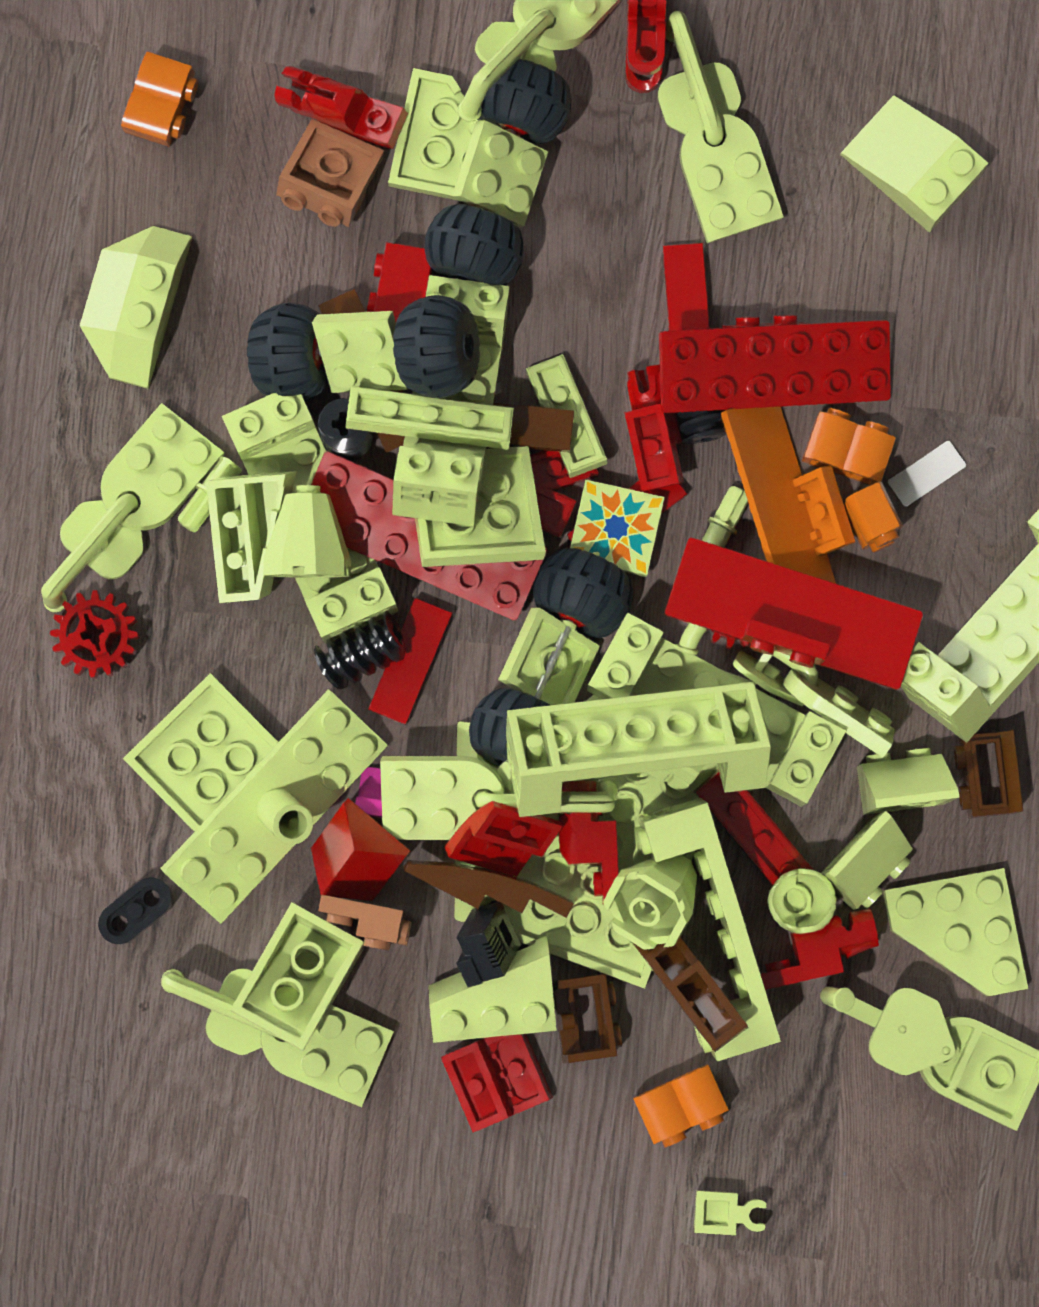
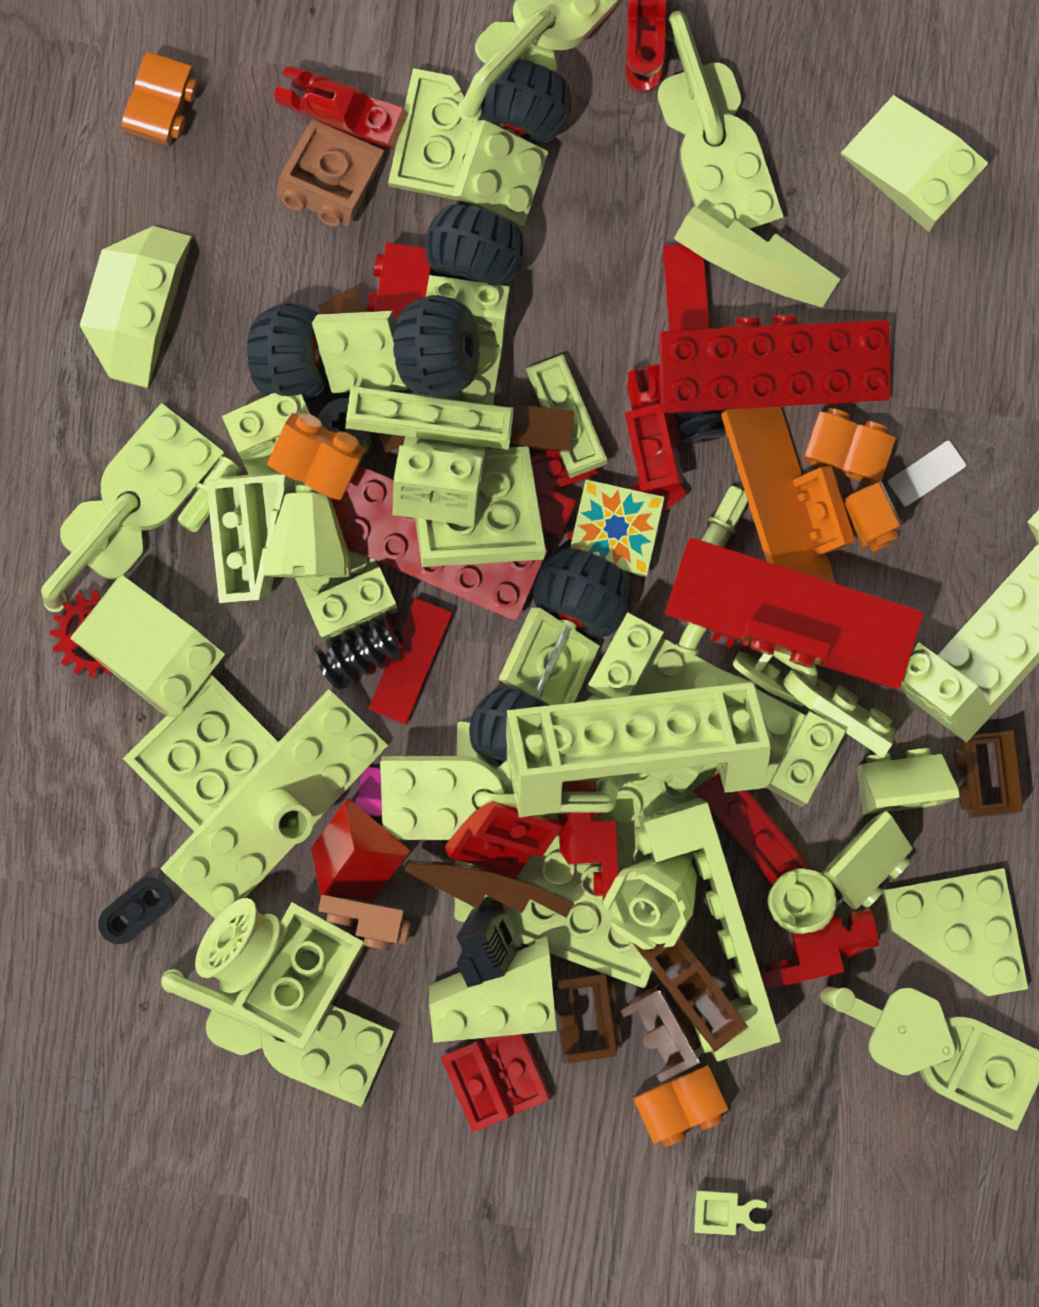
none -> yellowish green slope [70,575,225,718]
none -> yellowish green wheel [195,898,280,994]
none -> orange brick [267,413,366,500]
none -> window [620,984,702,1082]
none -> yellowish green slope [674,206,841,307]

